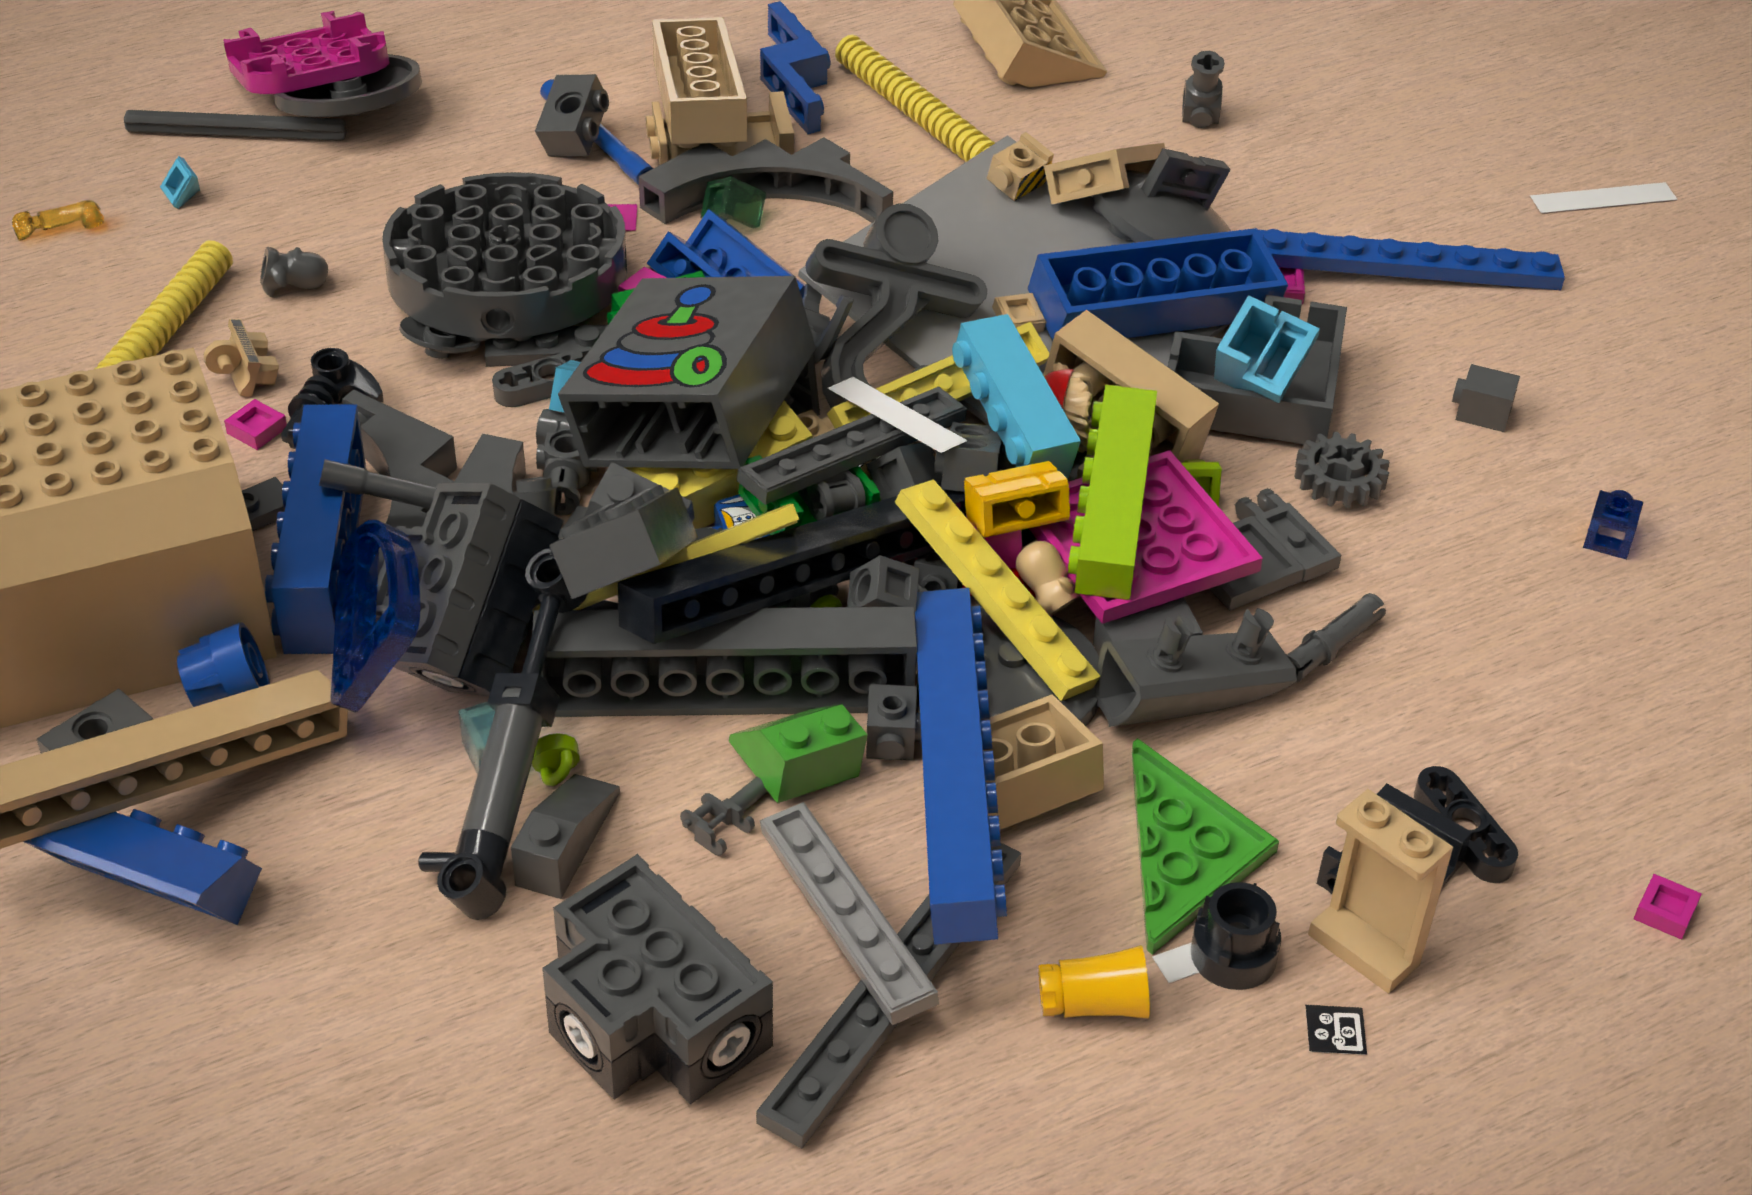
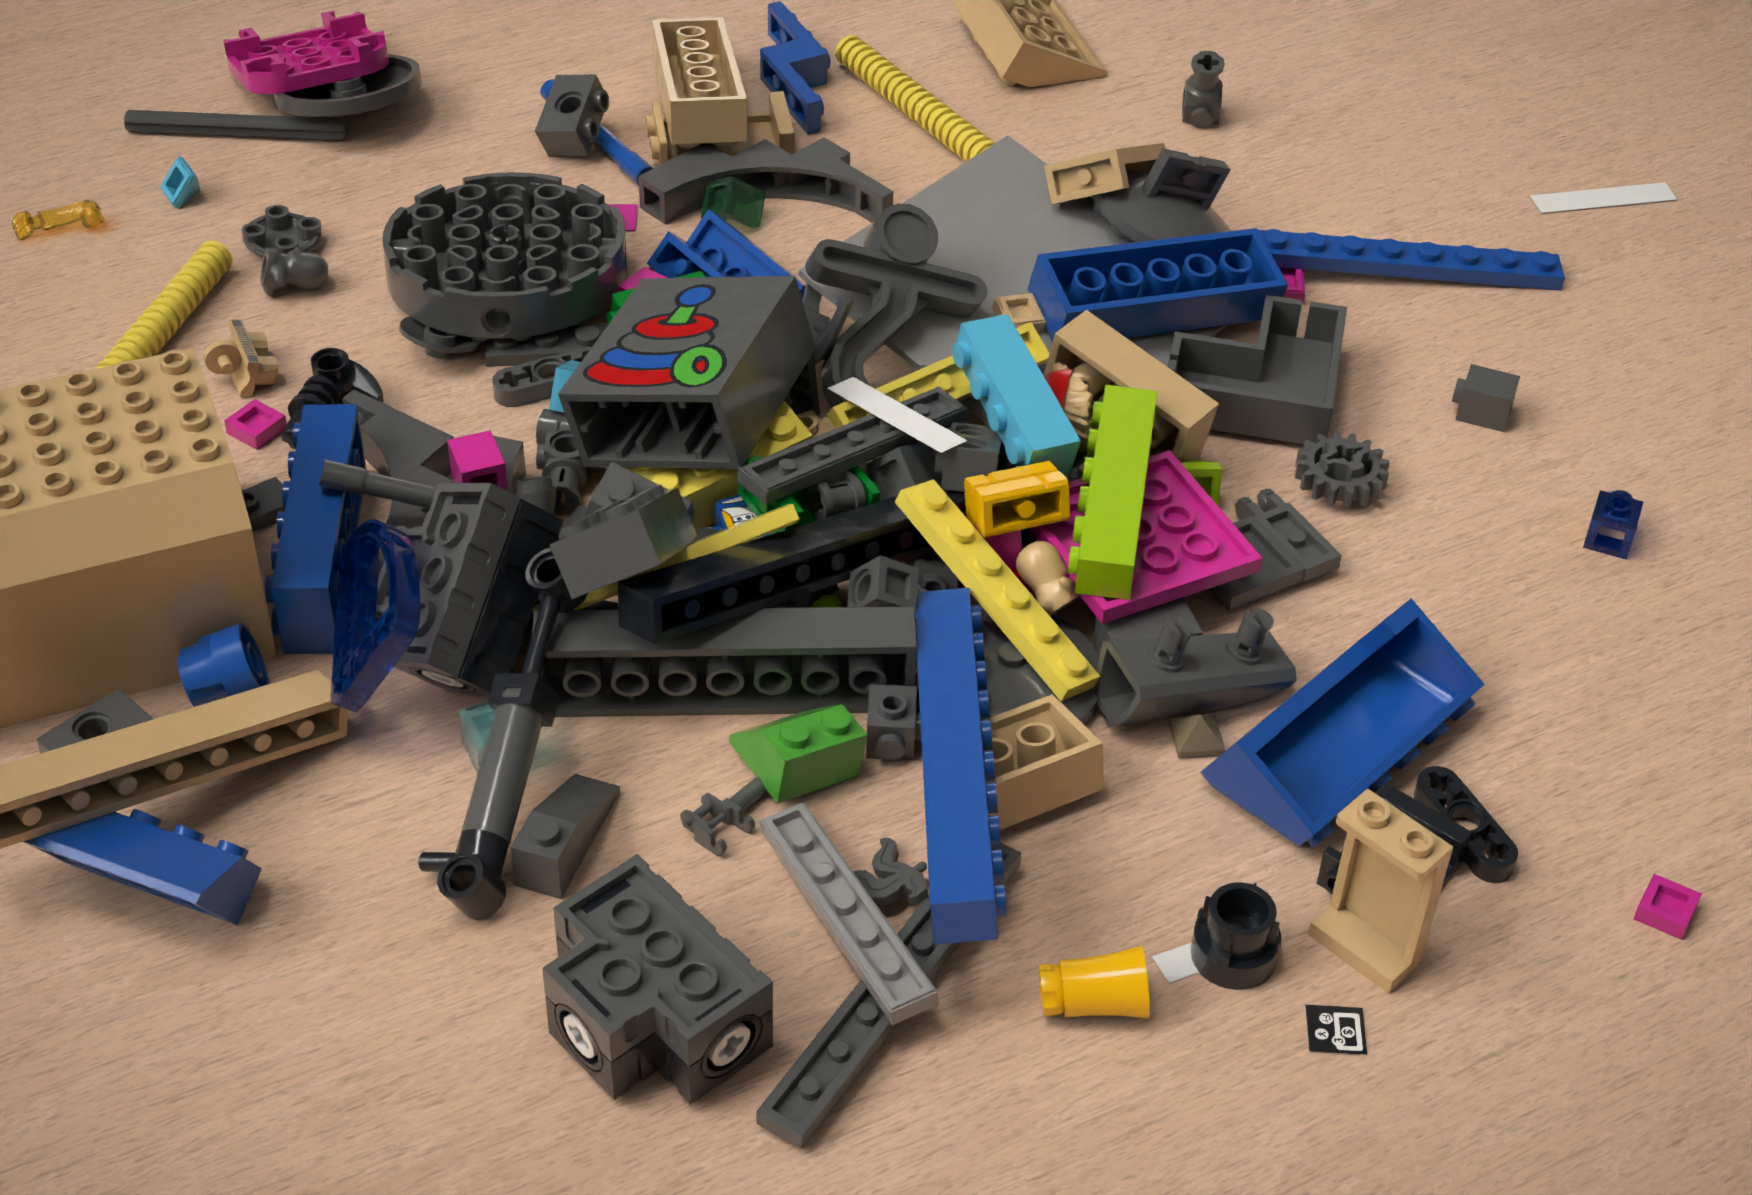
lime tile [532,733,580,786] -> none
tan brick [987,132,1054,202] -> none
bright green tile [1131,738,1279,955] -> none
medium azure plate [1214,295,1320,403] -> none
dark grey pin [1286,593,1386,682] -> none
none -> dark grey dish [242,205,321,257]
none -> dark pink brick [448,430,508,491]
none -> dark grey piece [853,838,928,905]
none -> dark tan slope [1169,715,1225,758]
none -> blue windscreen [1200,598,1485,847]

